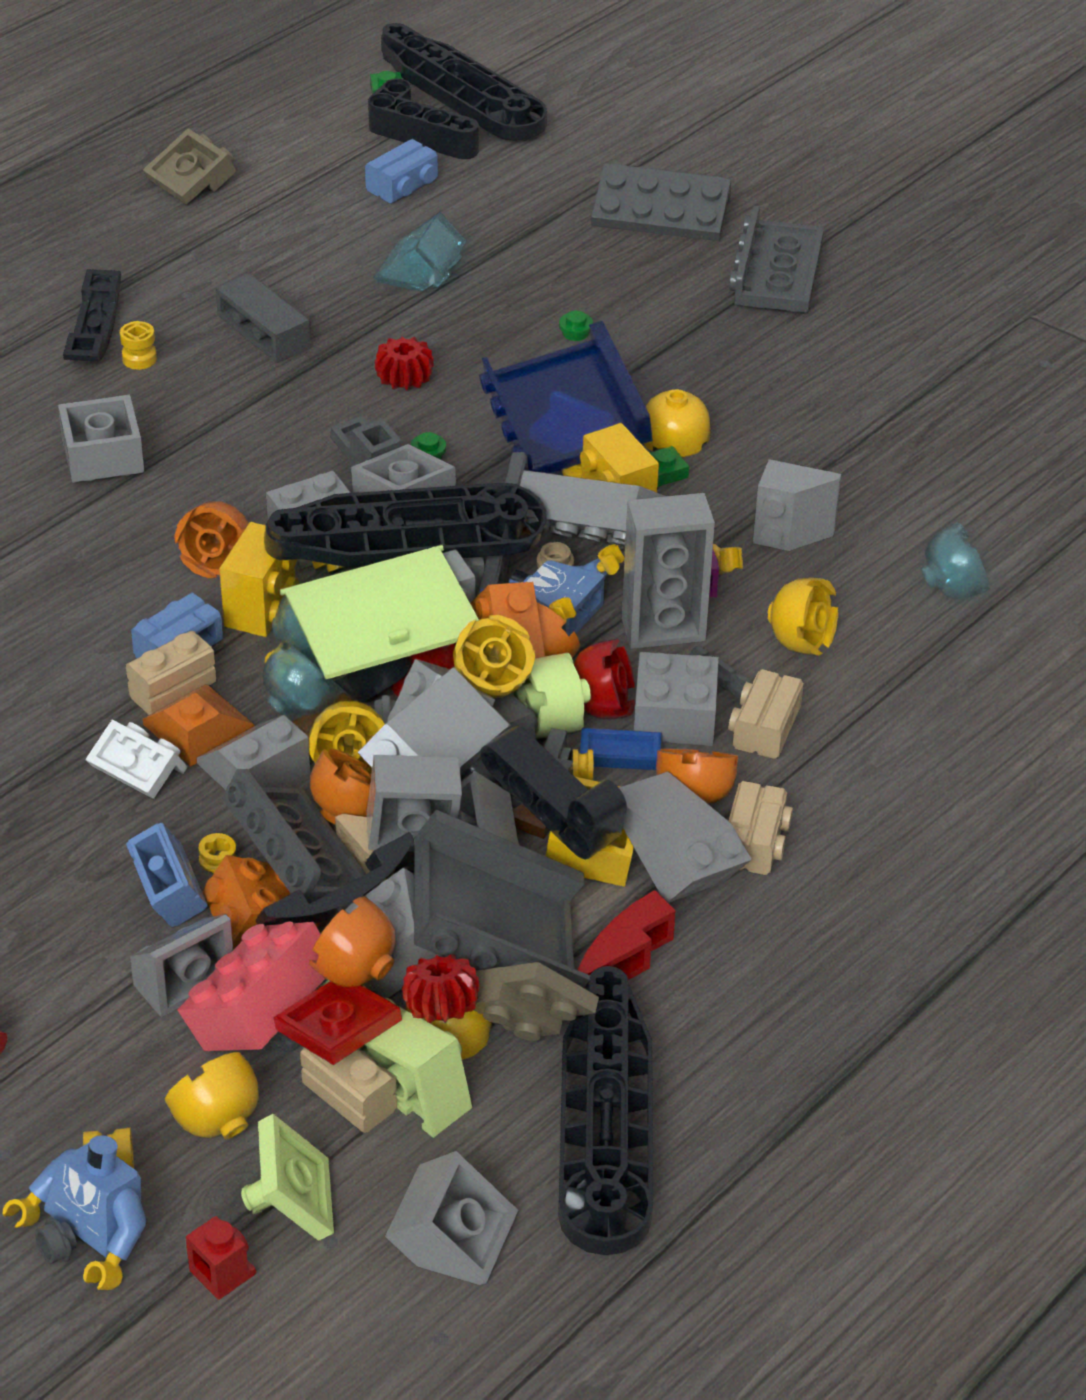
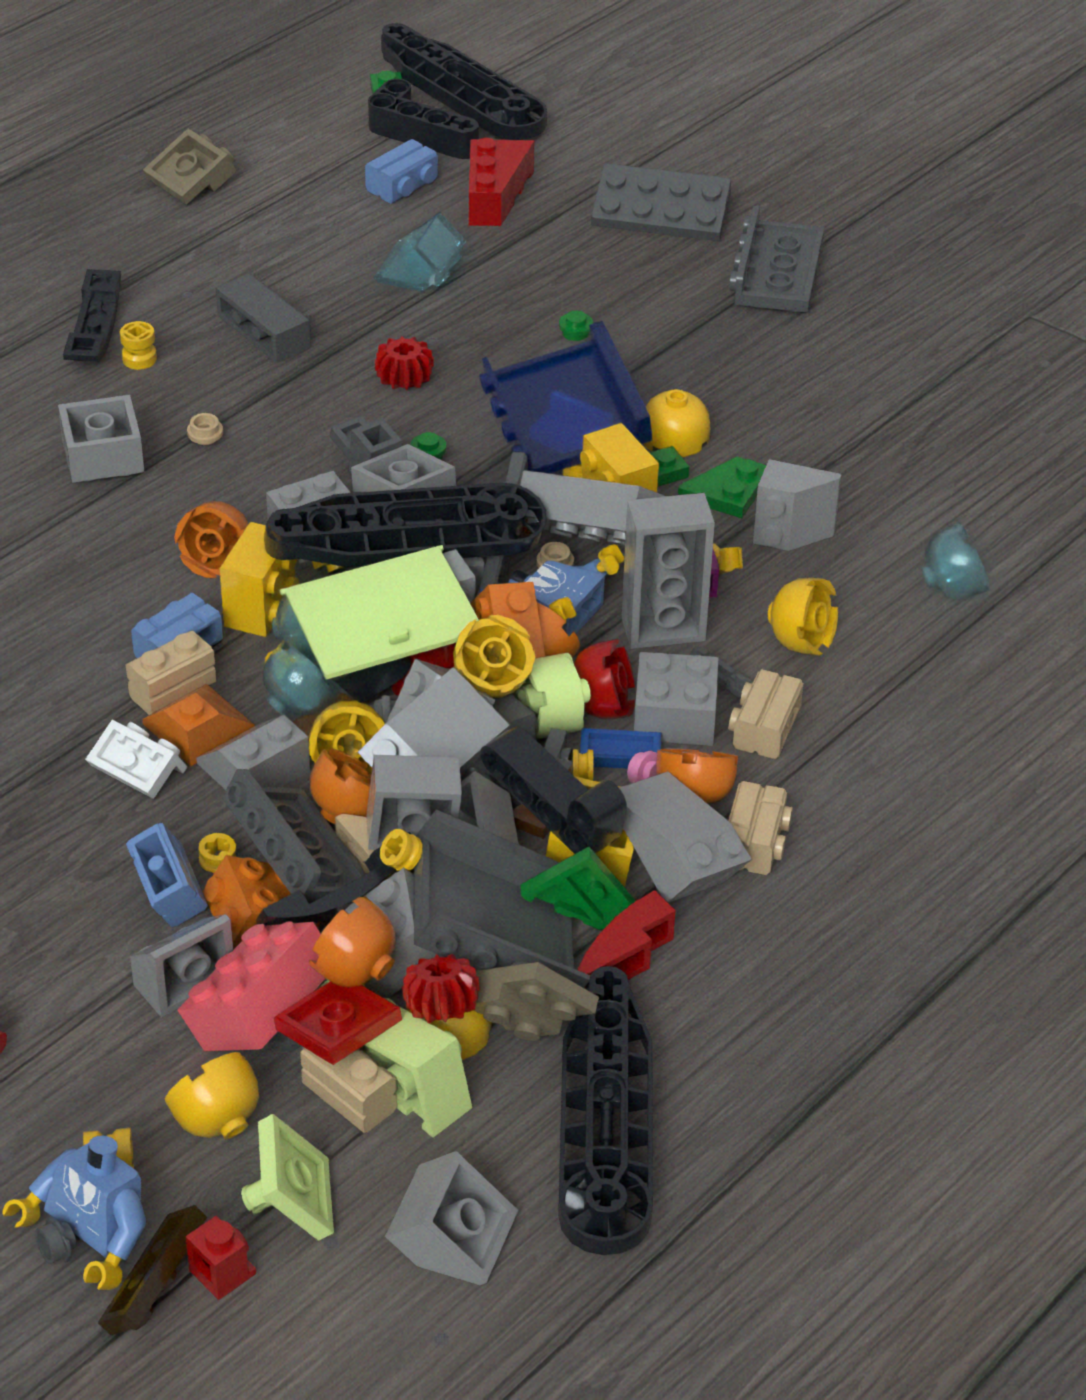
none -> dark brown plate [98,1205,208,1335]
none -> tan plate [187,413,223,445]
none -> yellow bush [380,829,423,871]
none -> red wedge [469,138,534,226]
none -> green wing [520,847,636,931]
none -> bright pink plate [627,751,657,783]
none -> green wing [678,456,766,519]

